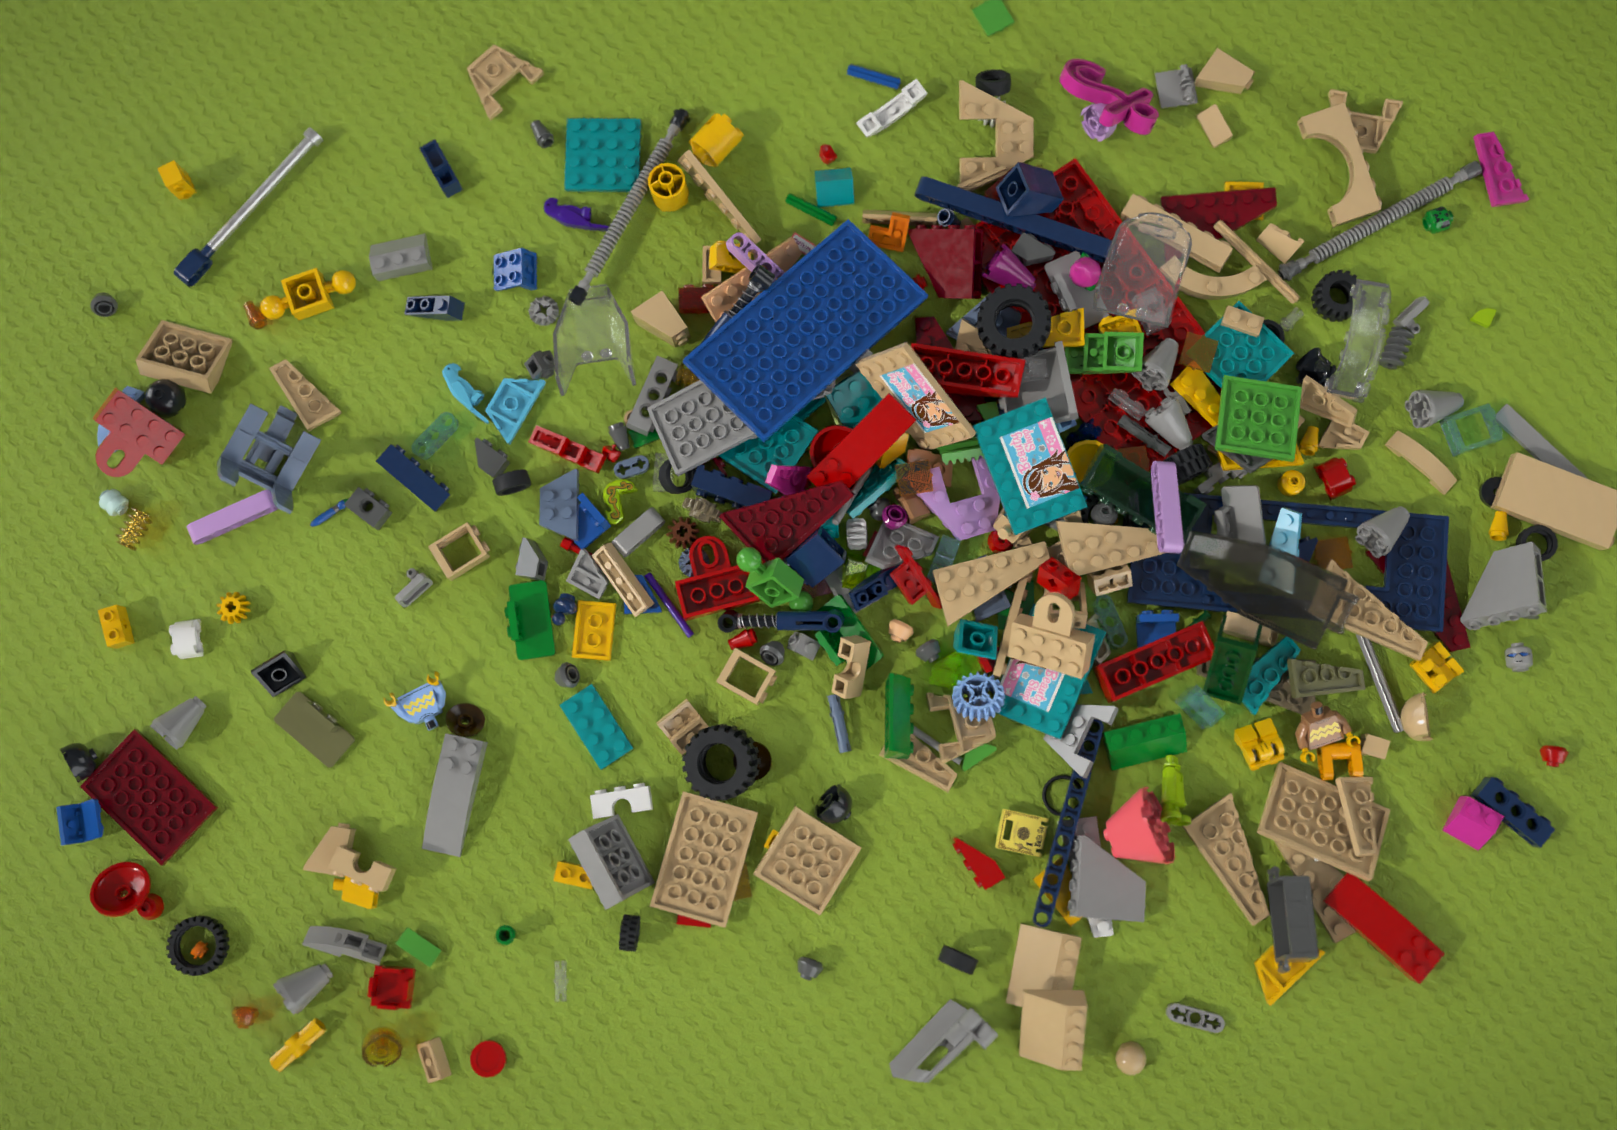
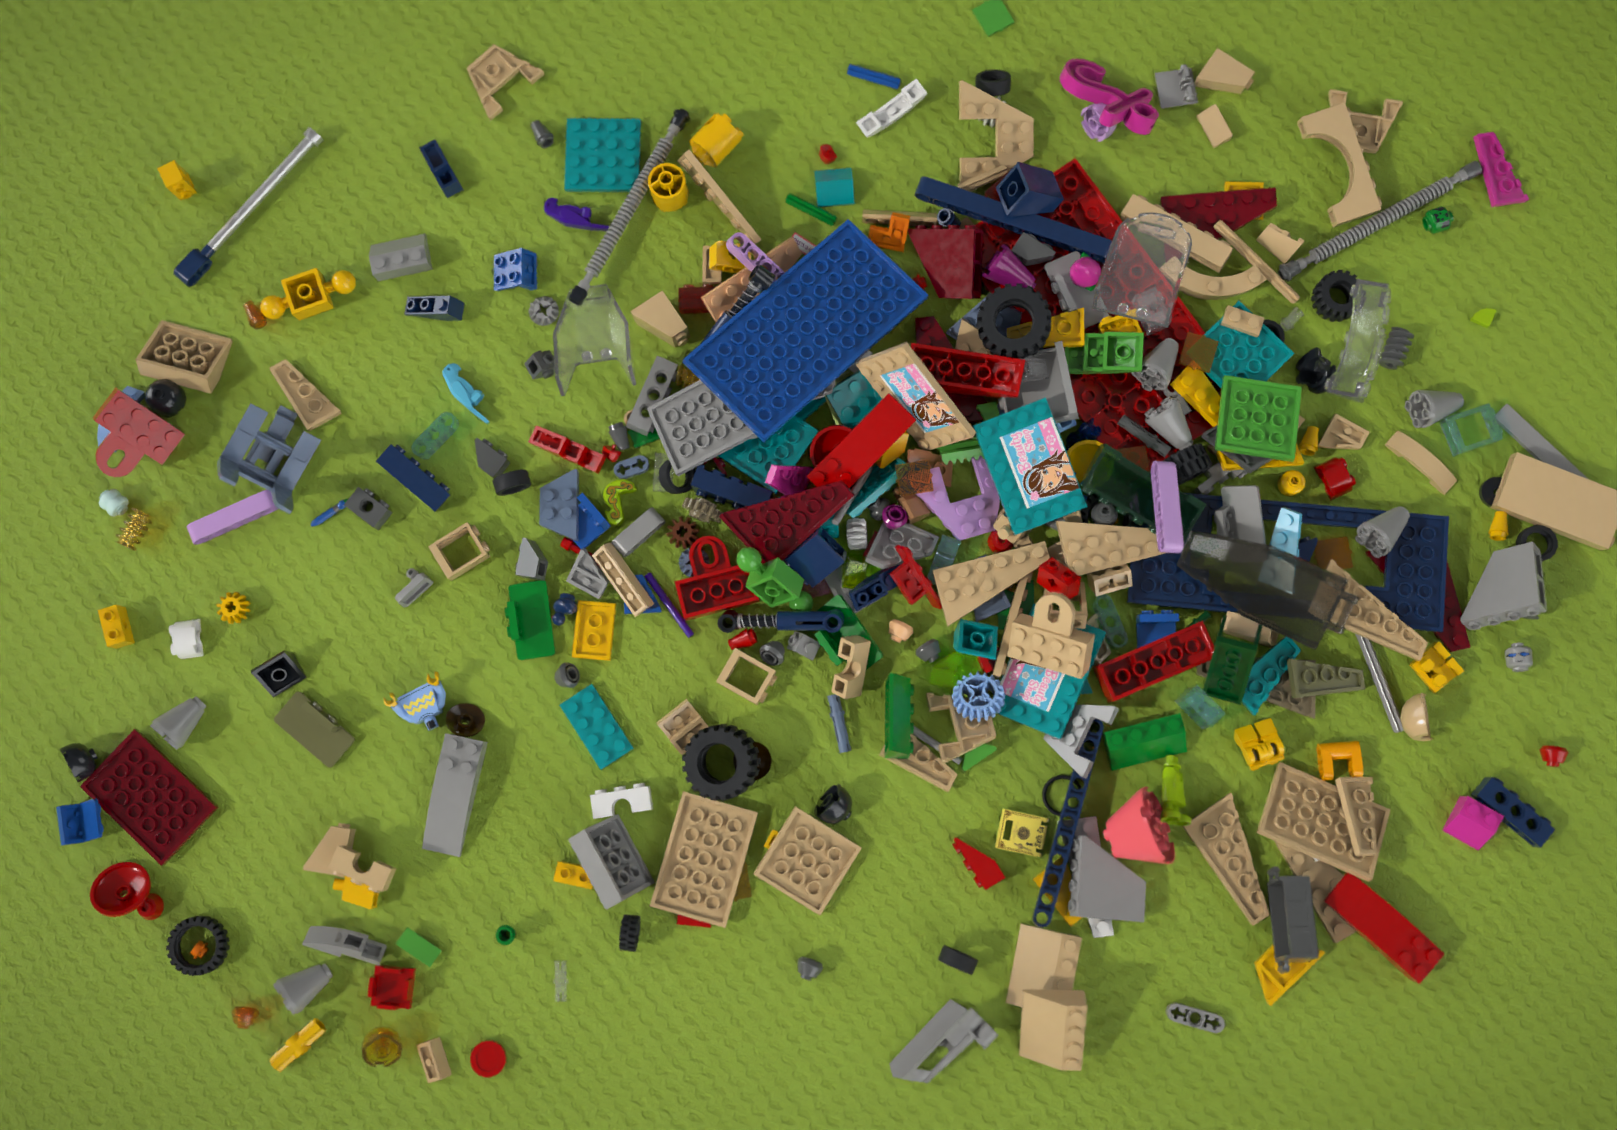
dark grey cone [90,292,118,317] -> none
medium azure wing [485,378,546,444] -> none
clear plate [1108,388,1147,421] -> none
tan hair [1115,1041,1146,1075] -> none
medium nougat torso [1295,702,1361,763] -> none
tan wing [1300,375,1358,428] -> none
tan panel [1360,734,1390,759] -> none
light grey piece [1393,296,1430,334] -> none

